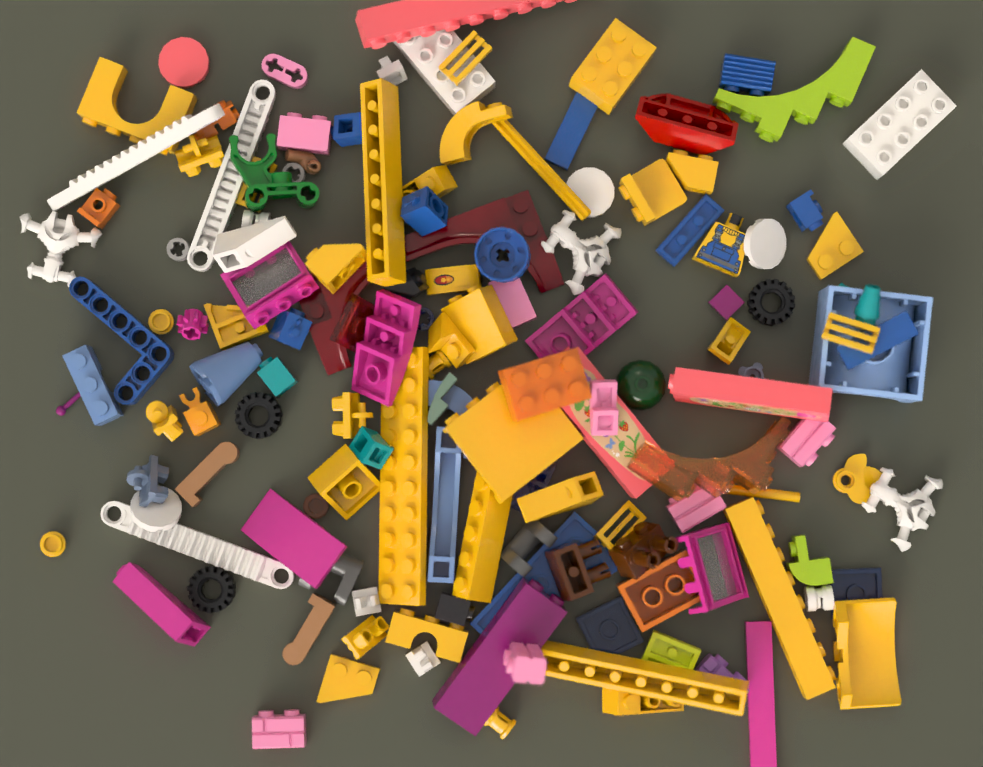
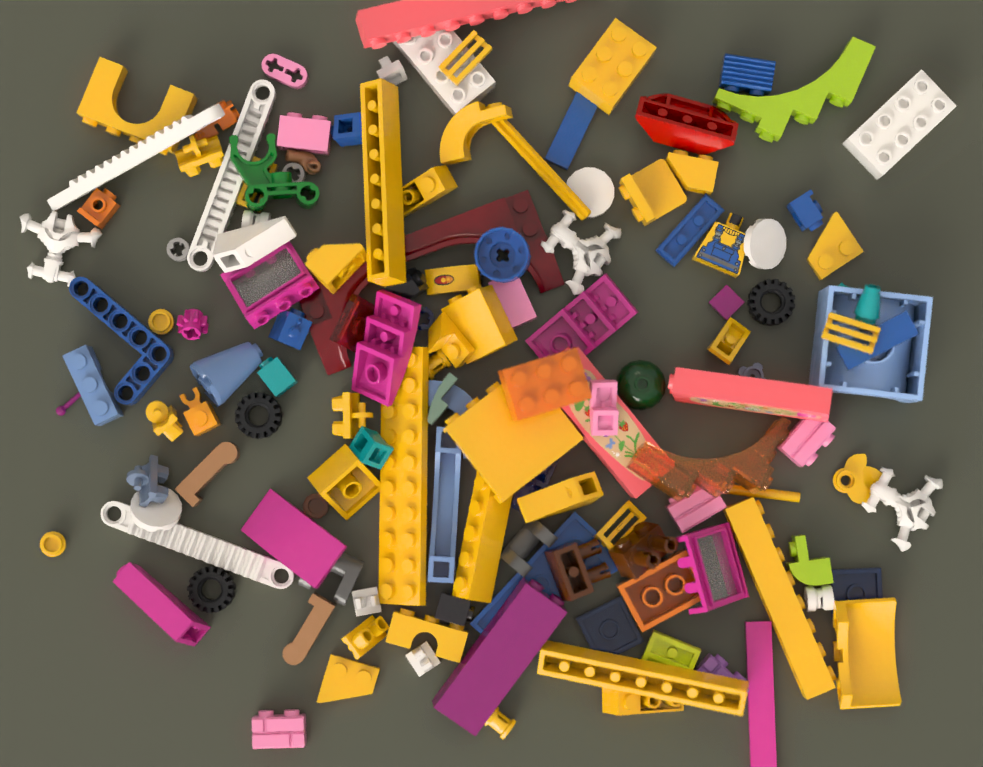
coral tile [158,37,210,88] -> none
yellow wing [204,303,269,351] -> none
blue head [401,186,448,236] -> none
bright pink brick [503,642,547,685] -> none

